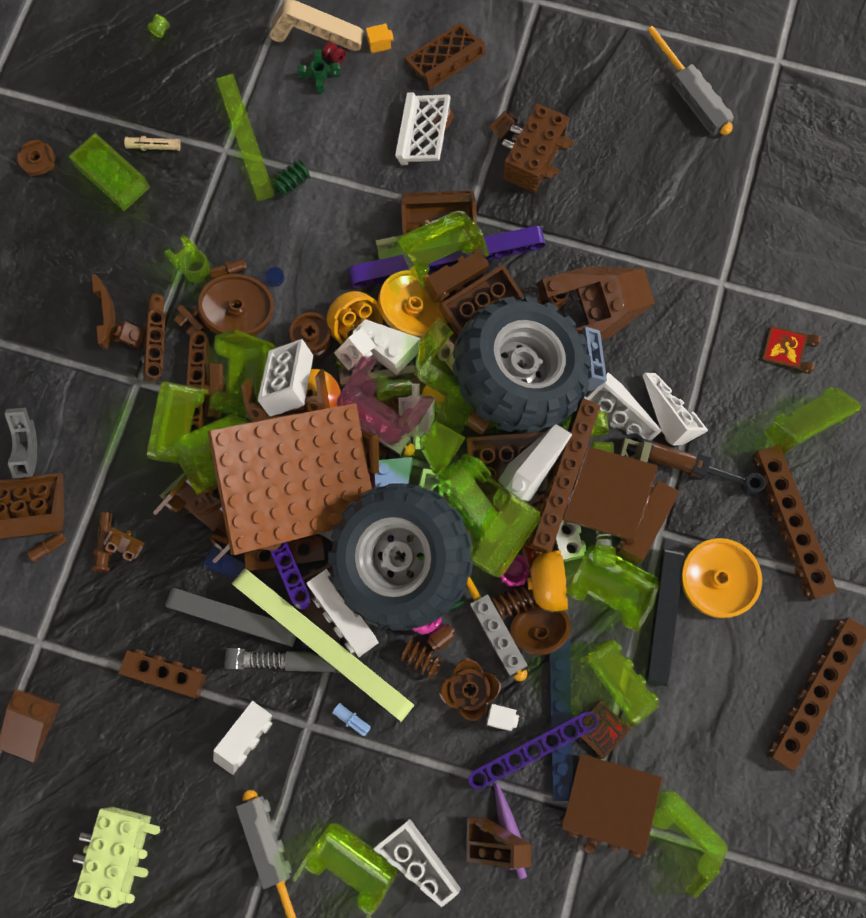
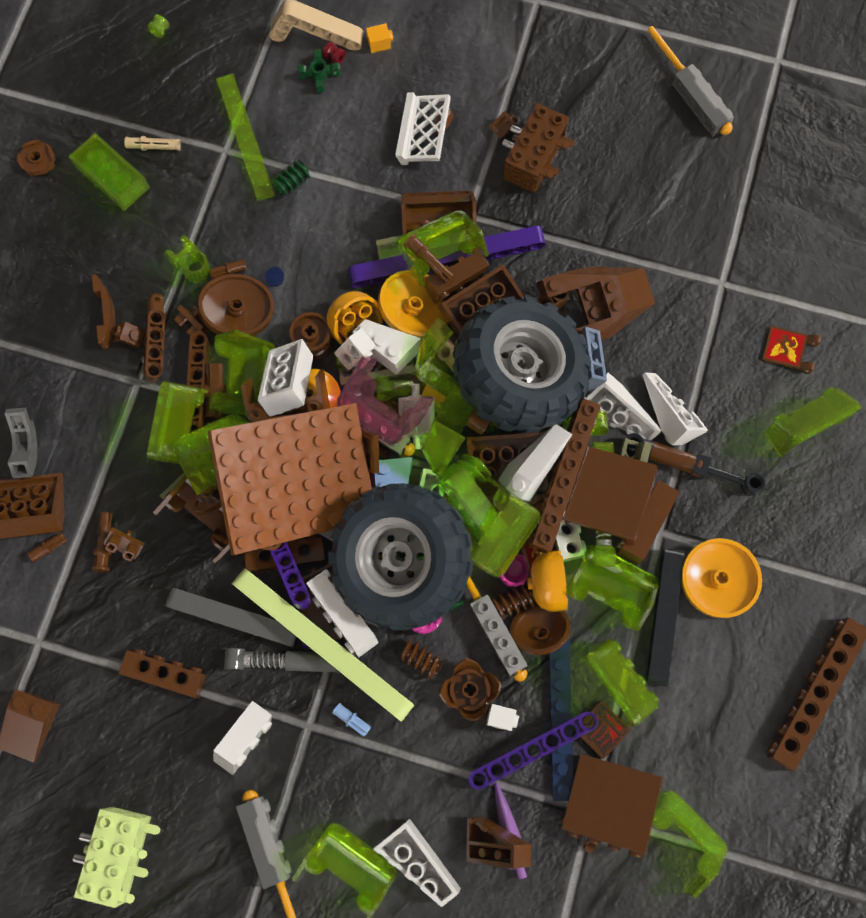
clear blue tile [203,546,246,580] -> none
reddish brown fence [404,22,486,90] -> none
reddish brown brick [426,623,456,652] -> none
reddish brown brick [753,444,838,601] -> none
none -> reddish brown pin [403,233,454,283]

